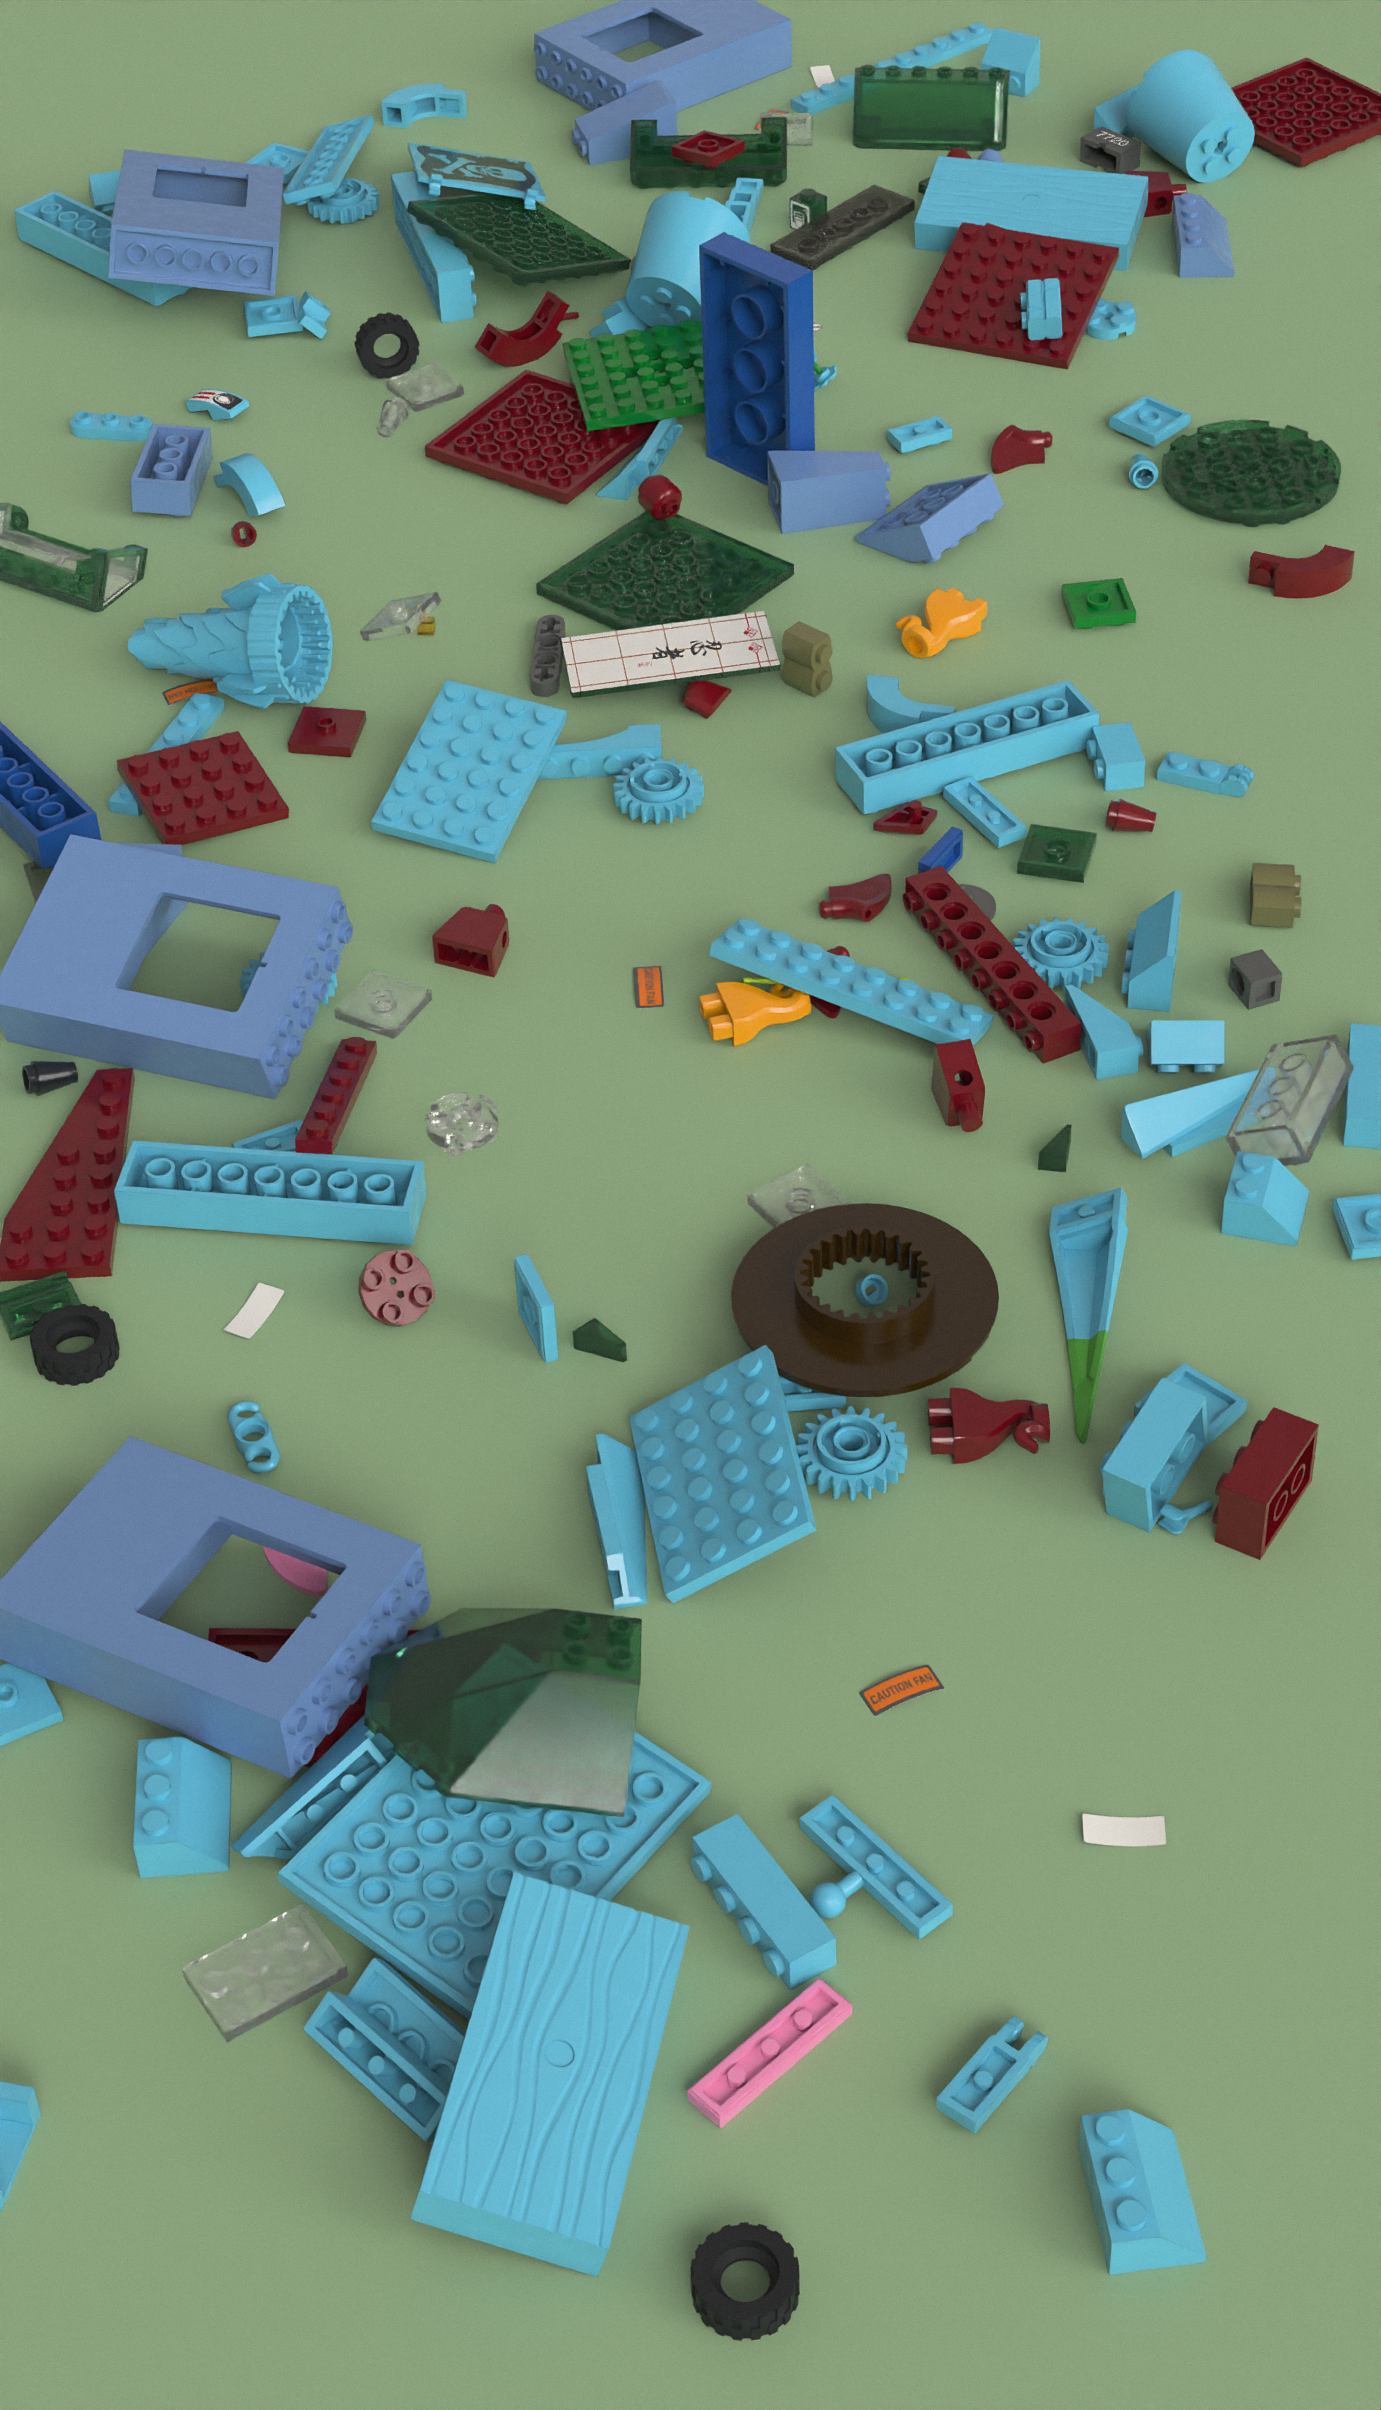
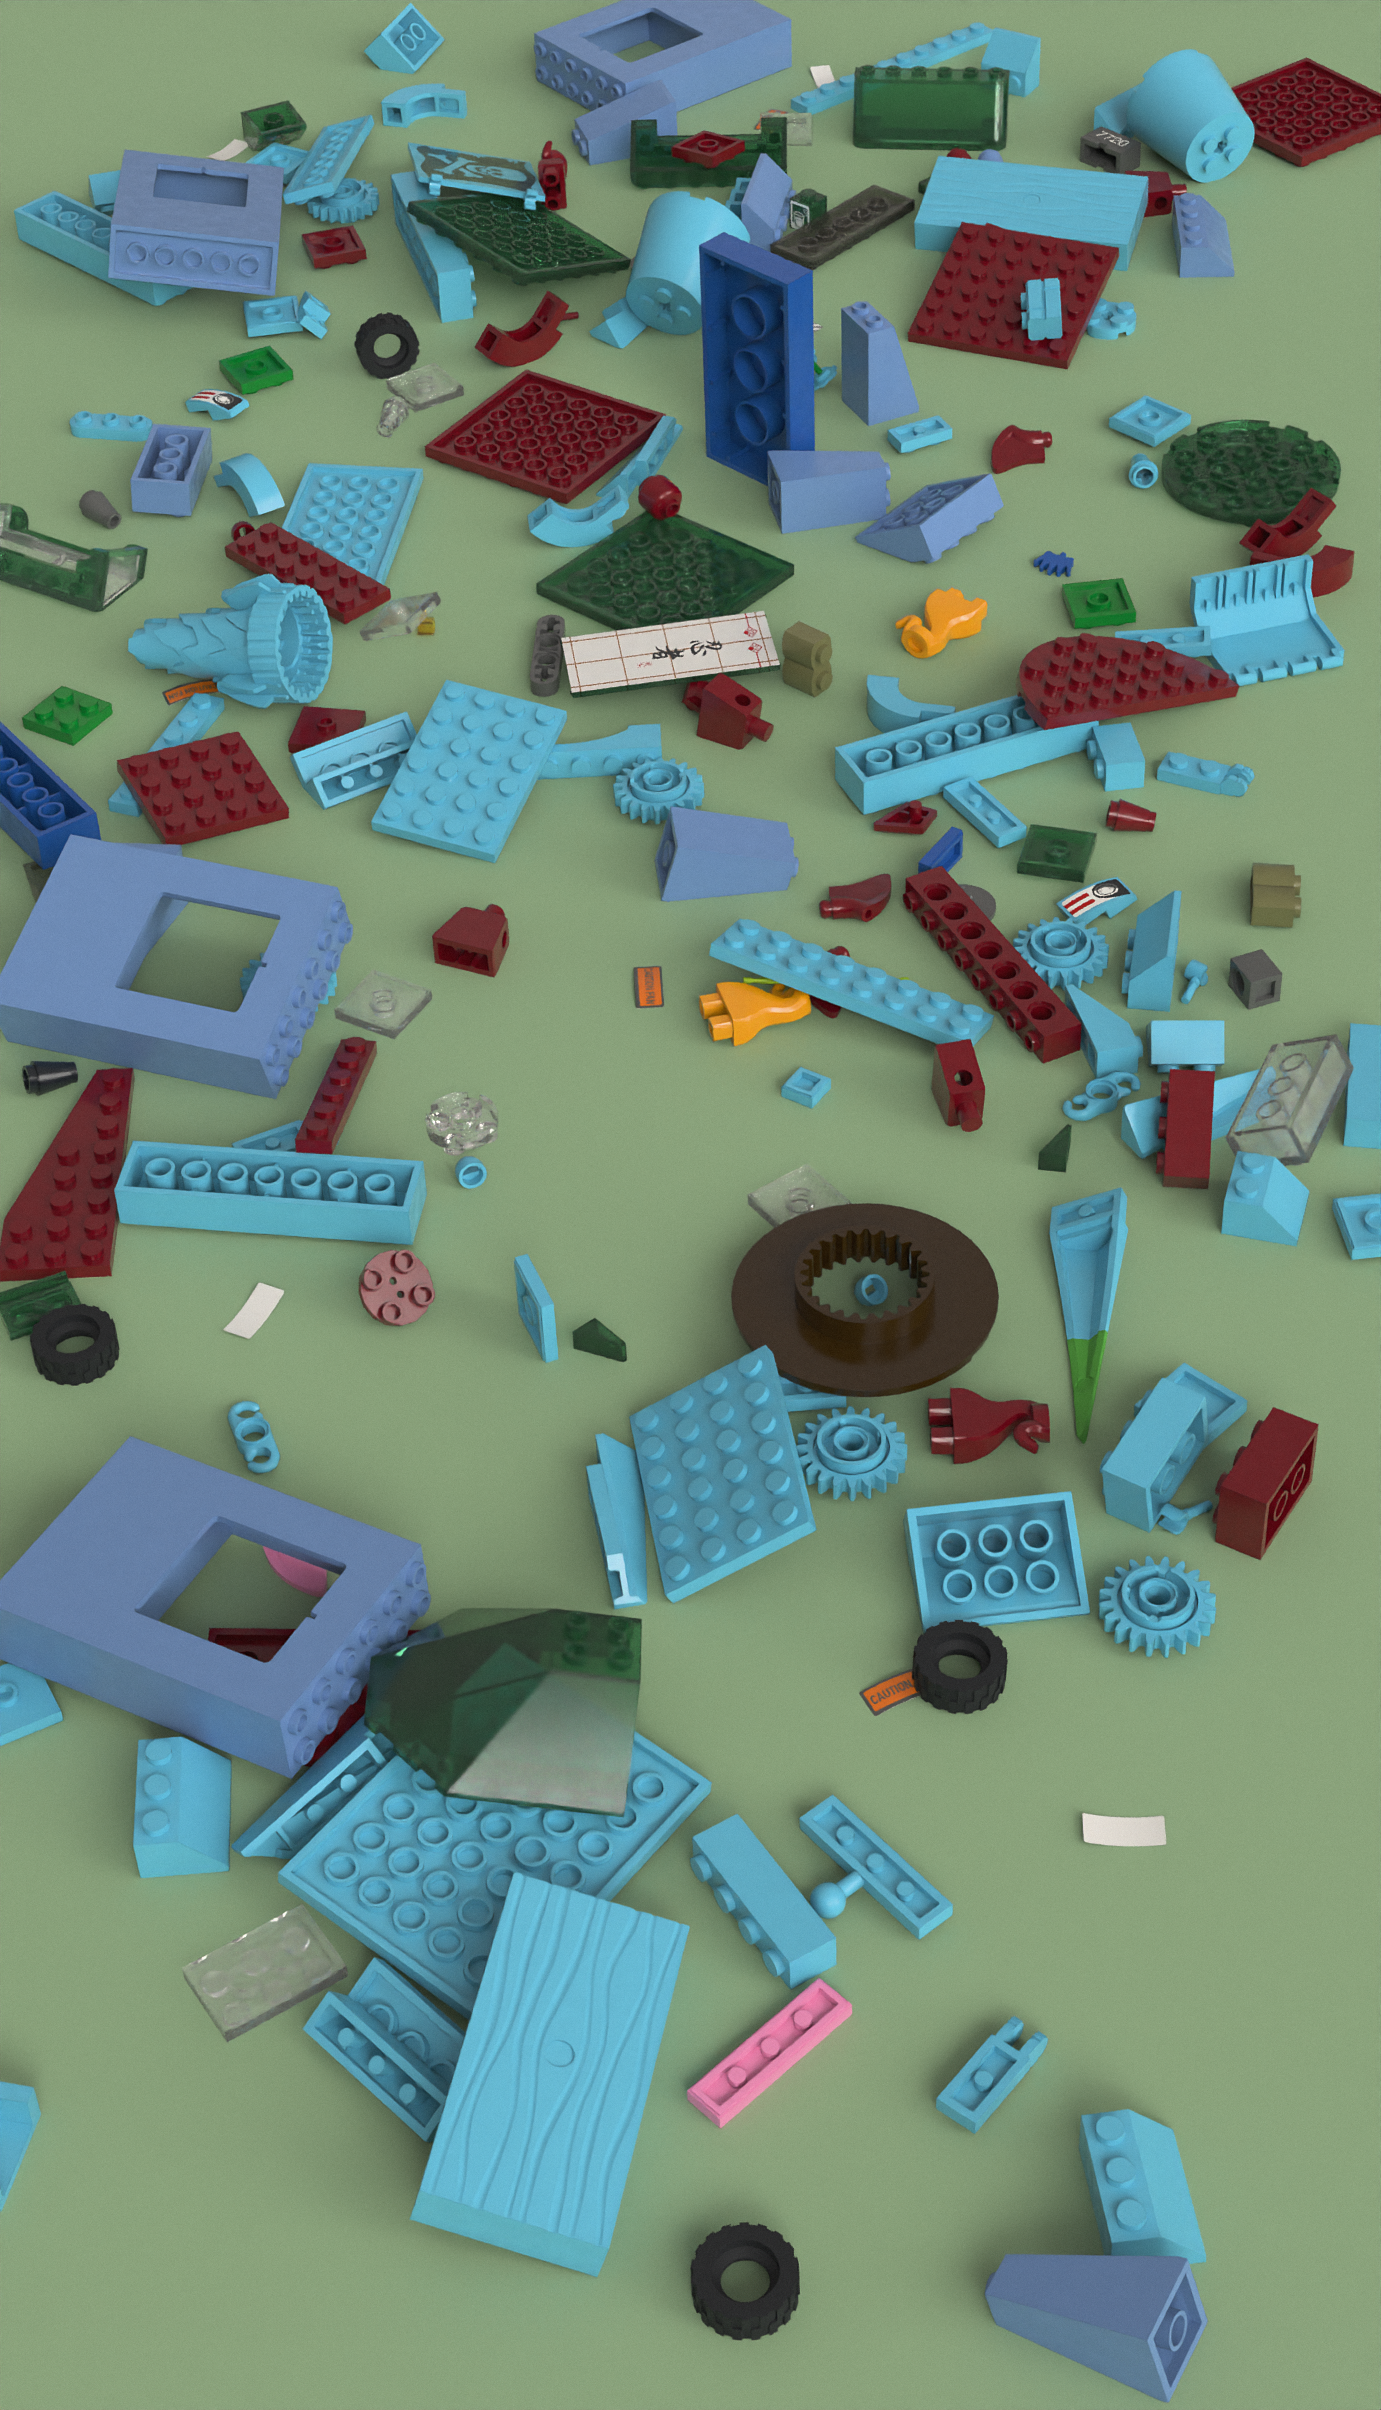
green plate [562,321,705,432] -> none
none -> green plate [22,686,113,746]
none -> dark grey cone [79,490,121,529]
none -> white sticker [206,139,250,161]
none -> green plate [219,345,294,395]
none -> dark red plate [225,522,391,625]
none -> clear green slope [241,100,307,151]
none -> medium azure plate [282,463,424,609]
none -> medium azure slope [290,711,417,810]
none -> dark red plate [302,225,367,269]
none -> medium azure slope [364,3,445,74]
none -> medium azure hinge [455,1156,487,1189]
none -> medium azure arch [527,484,629,548]
none -> dark red hips [538,141,567,211]
none -> medium blue slope [654,806,799,902]
none -> dark red torso [696,672,774,750]
none -> medium blue slope [741,153,797,253]
none -> medium azure tile [781,1067,831,1109]
none -> medium blue slope [841,301,919,426]
none -> medium azure slope [903,1491,1090,1633]
none -> black tyre [912,1620,1008,1714]
none -> medium blue slope [985,2254,1208,2403]
none -> dark red plate [1016,633,1240,730]
none -> blue piece [1033,551,1074,577]
none -> slope [1056,877,1138,925]
none -> medium azure piece [1062,1071,1141,1121]
none -> medium azure gear [1099,1556,1216,1658]
none -> medium azure plate [1115,626,1211,657]
none -> dark red brick [1156,1069,1215,1189]
none -> medium azure hand [1181,960,1208,1004]
none -> medium azure hinge [1189,554,1344,687]
none -> dark red arch [1239,488,1336,558]

